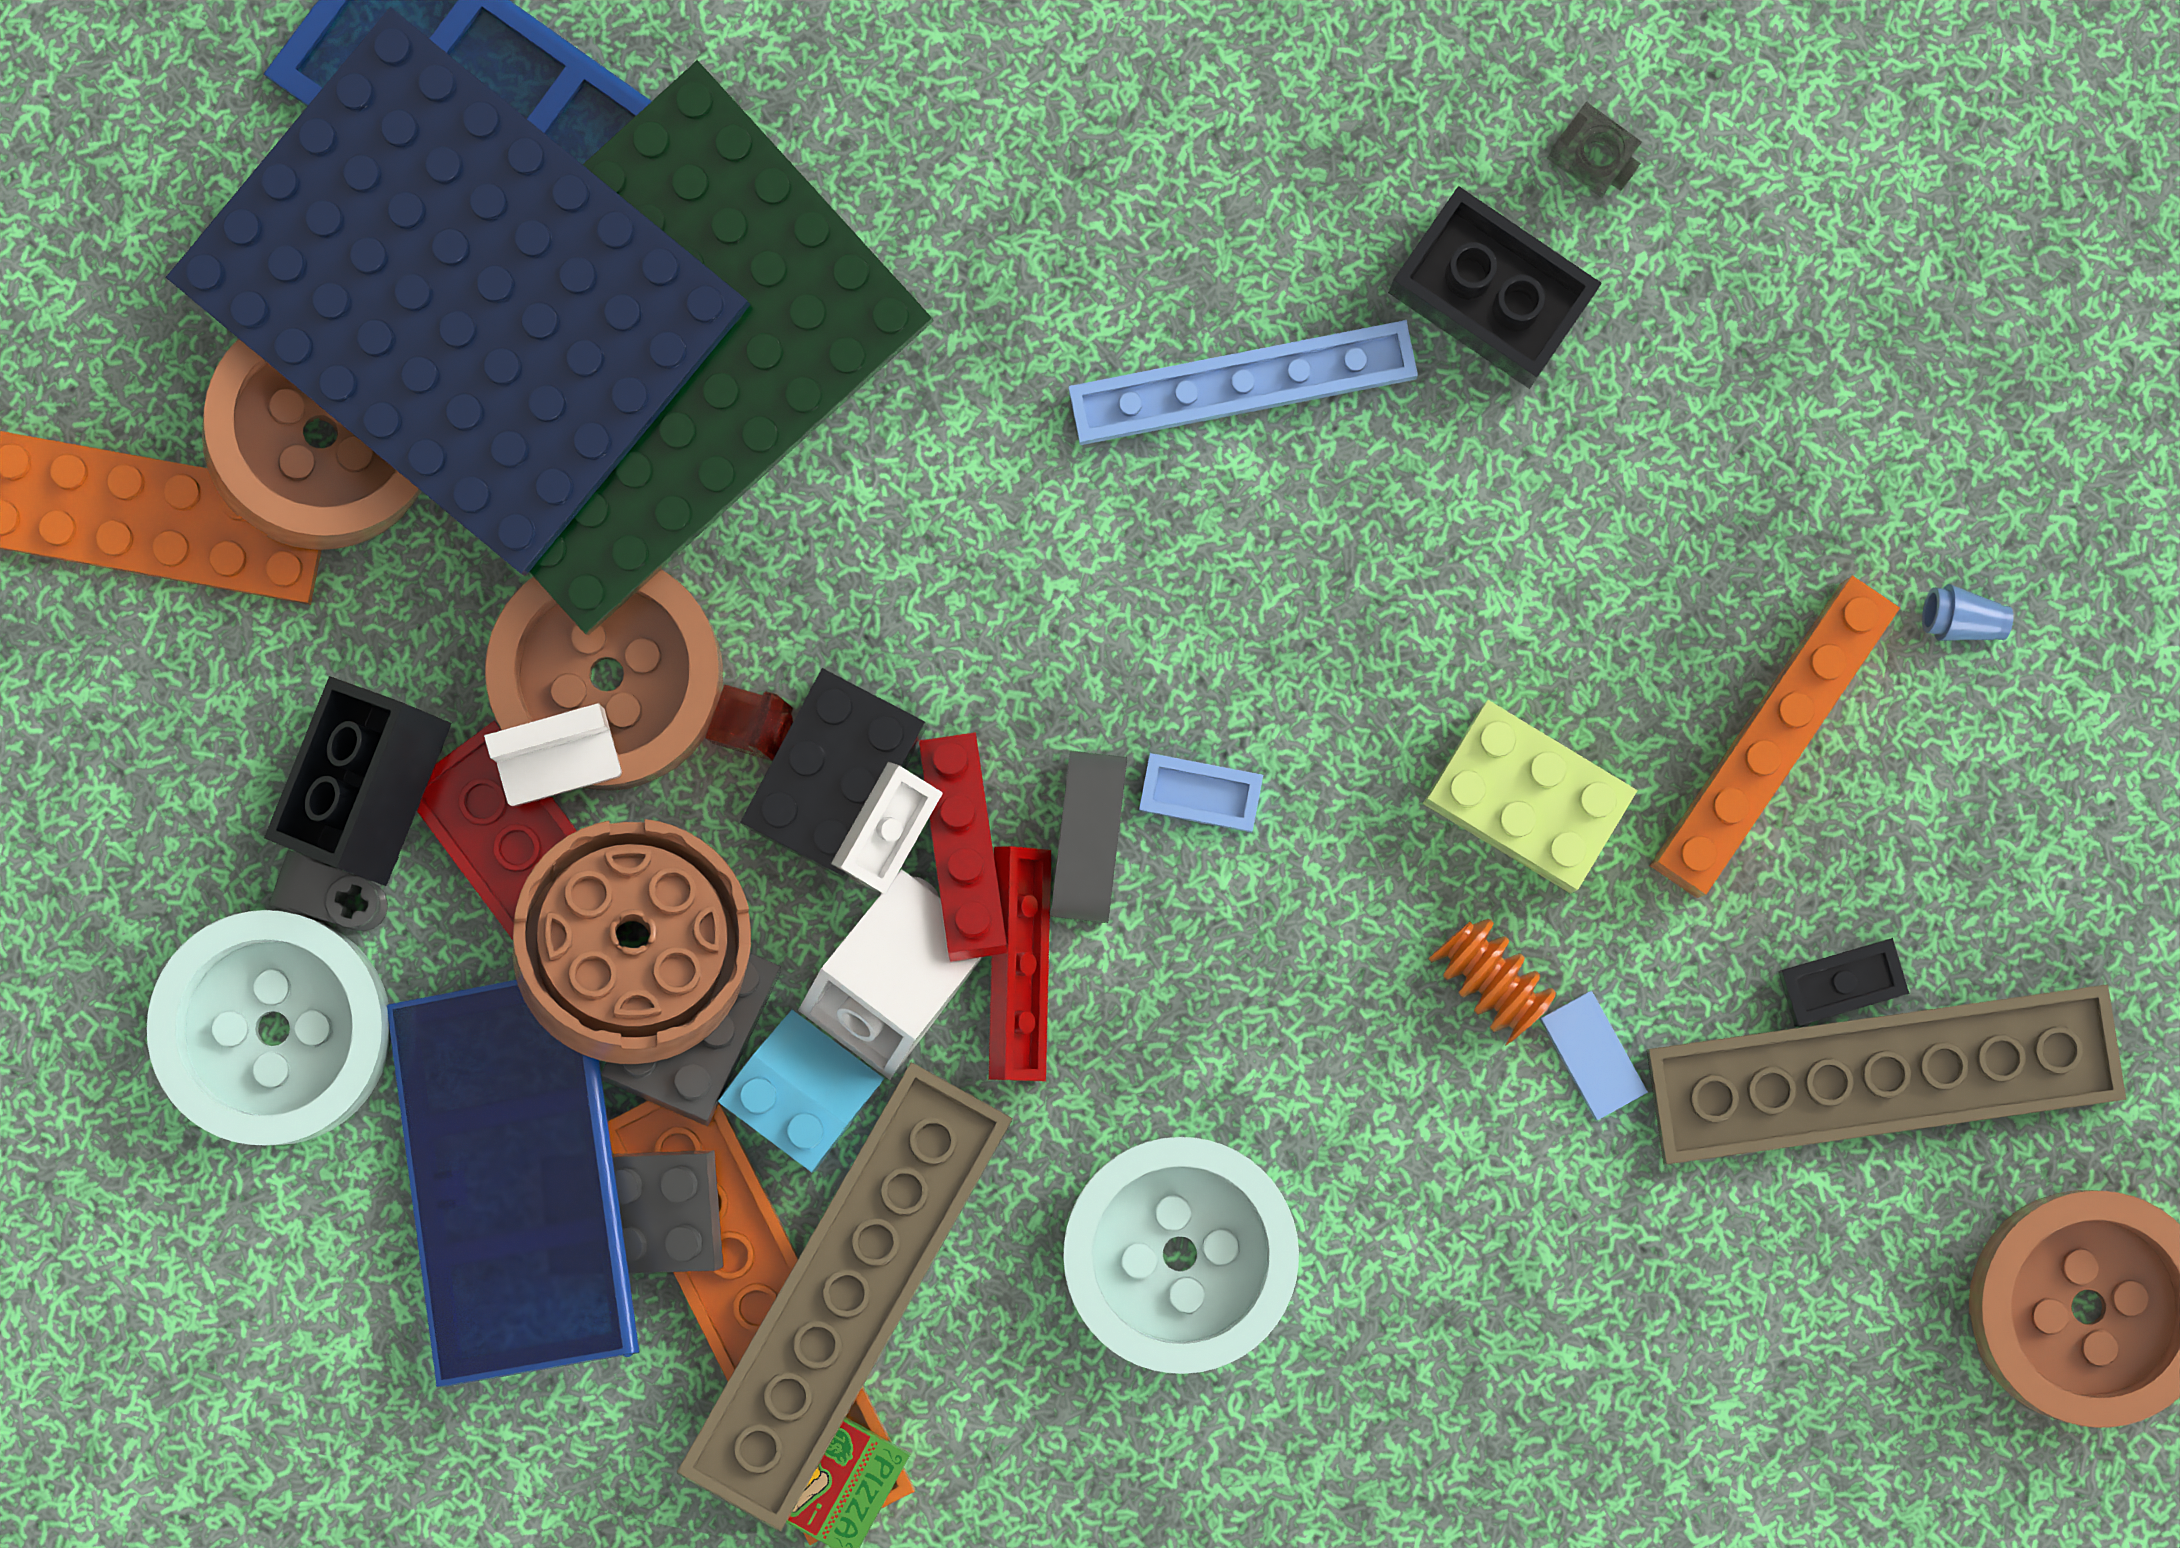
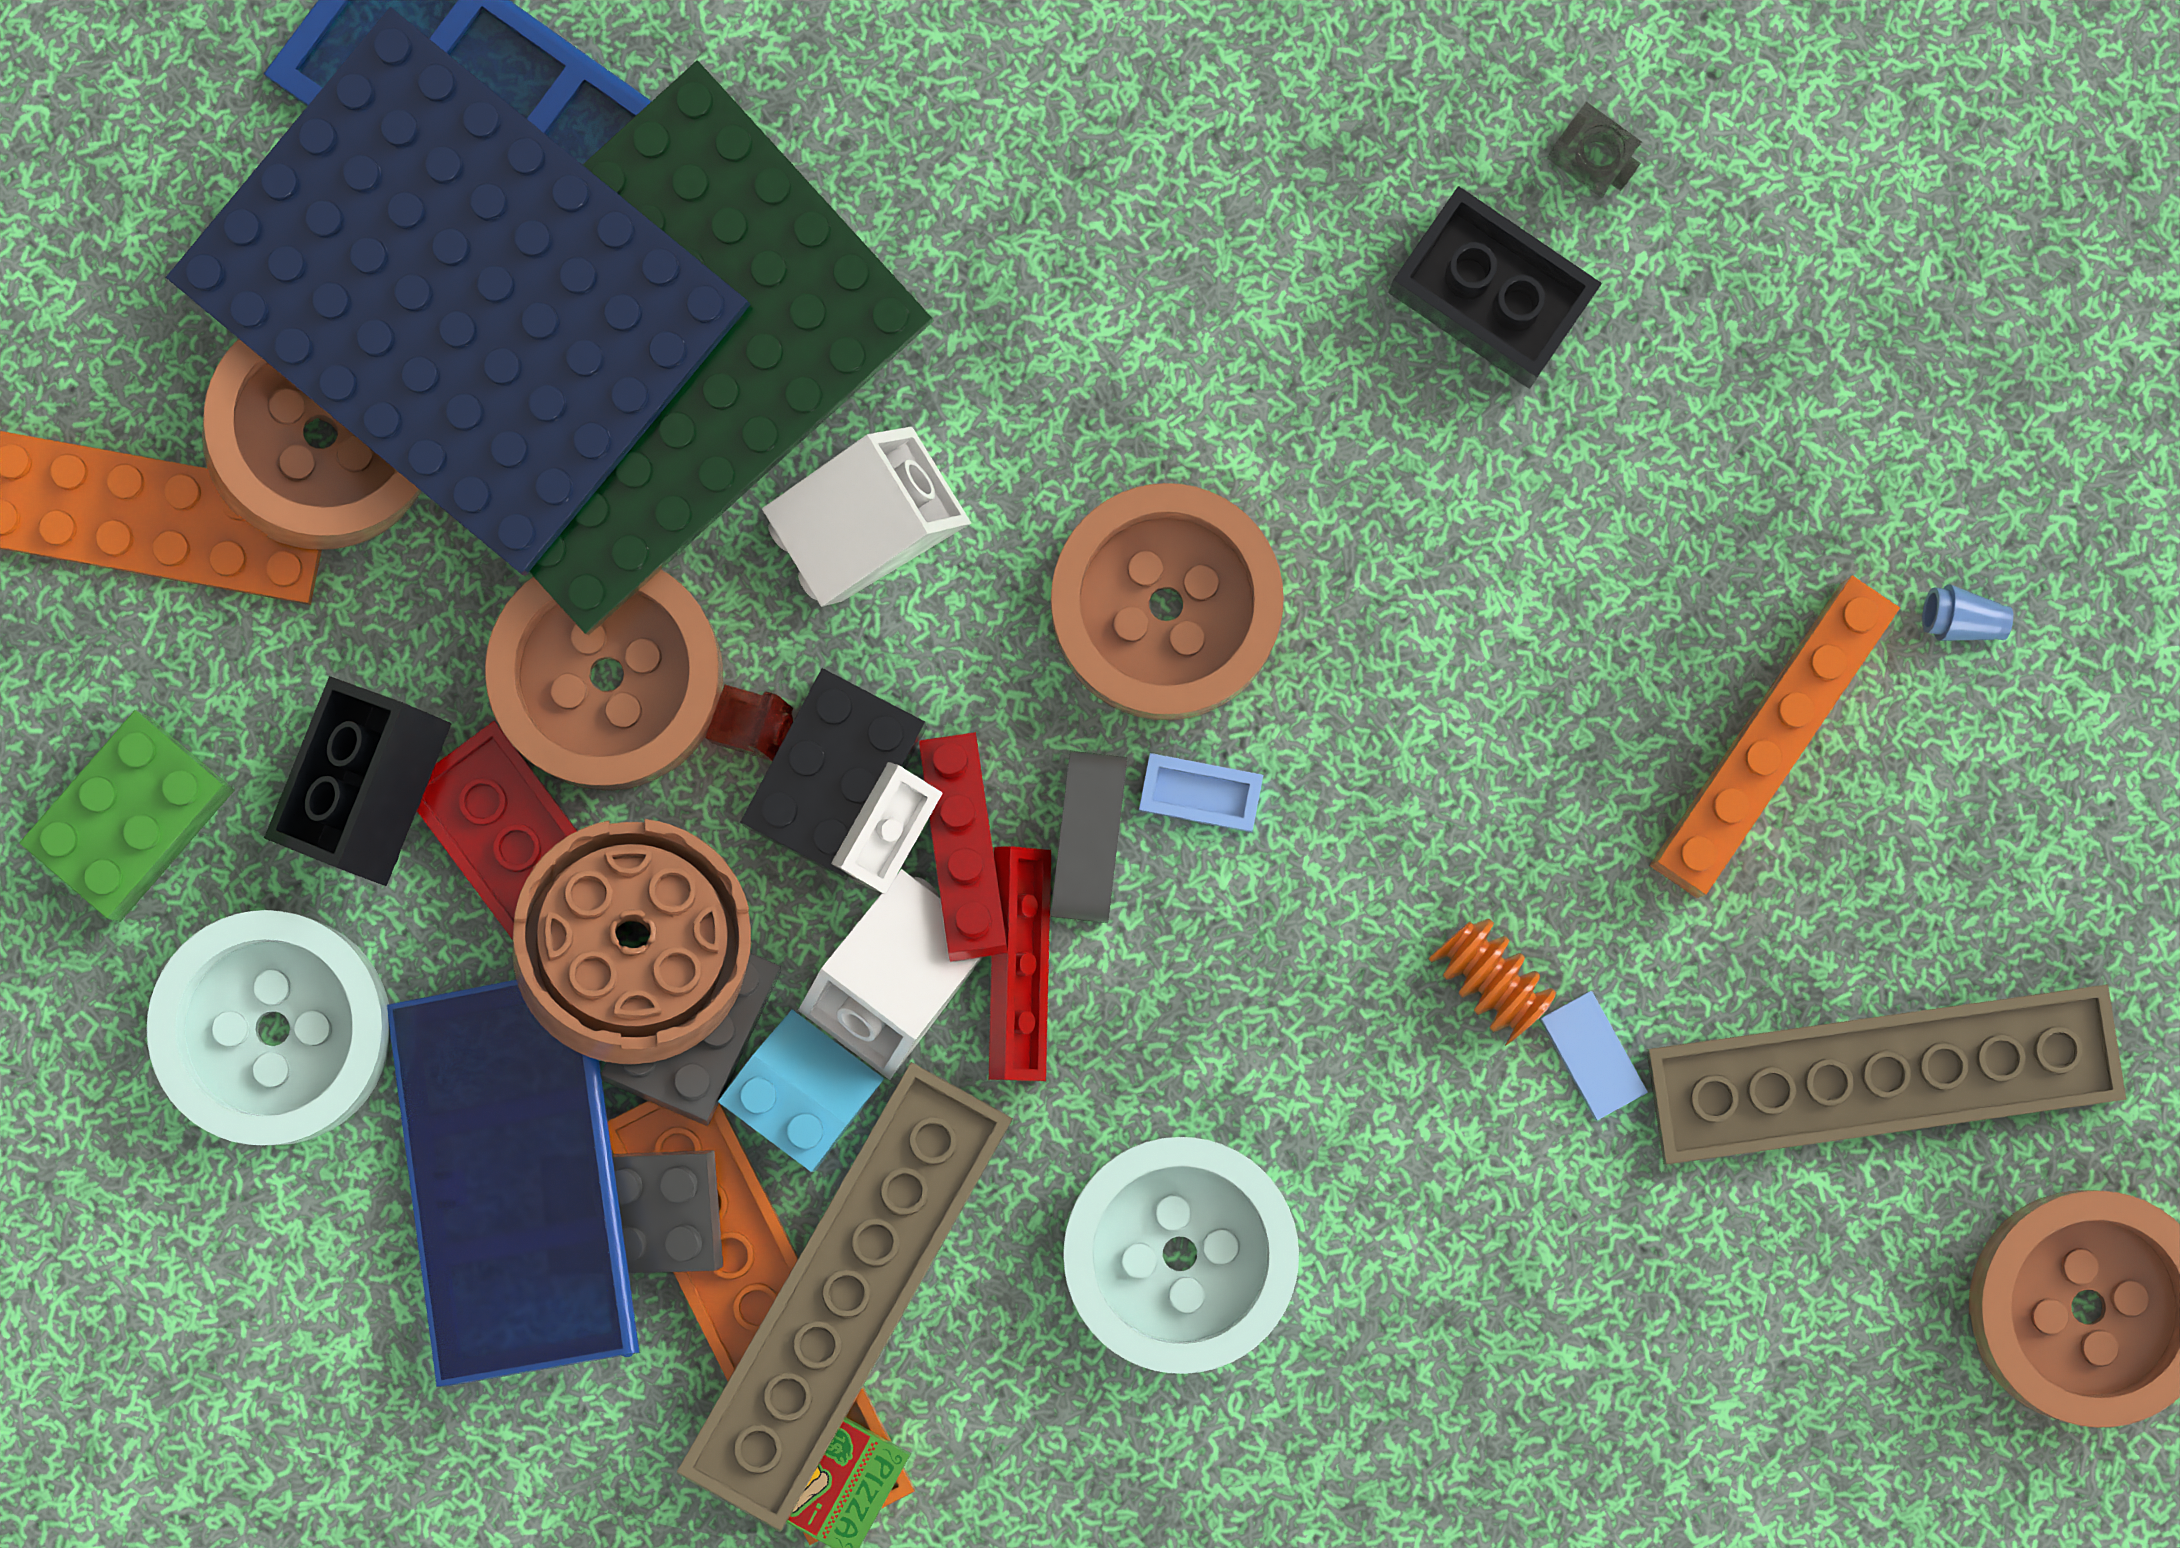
dark grey piece [269,850,388,932] -> none
white panel [484,703,622,807] -> none
light blue plate [1069,320,1418,445] -> none
yellowish green brick [1422,700,1638,894] -> none
black plate [1778,938,1910,1026] -> none
none -> bright green brick [19,710,235,922]
none -> white slope [762,427,971,607]
none -> nougat brick [1051,483,1284,720]

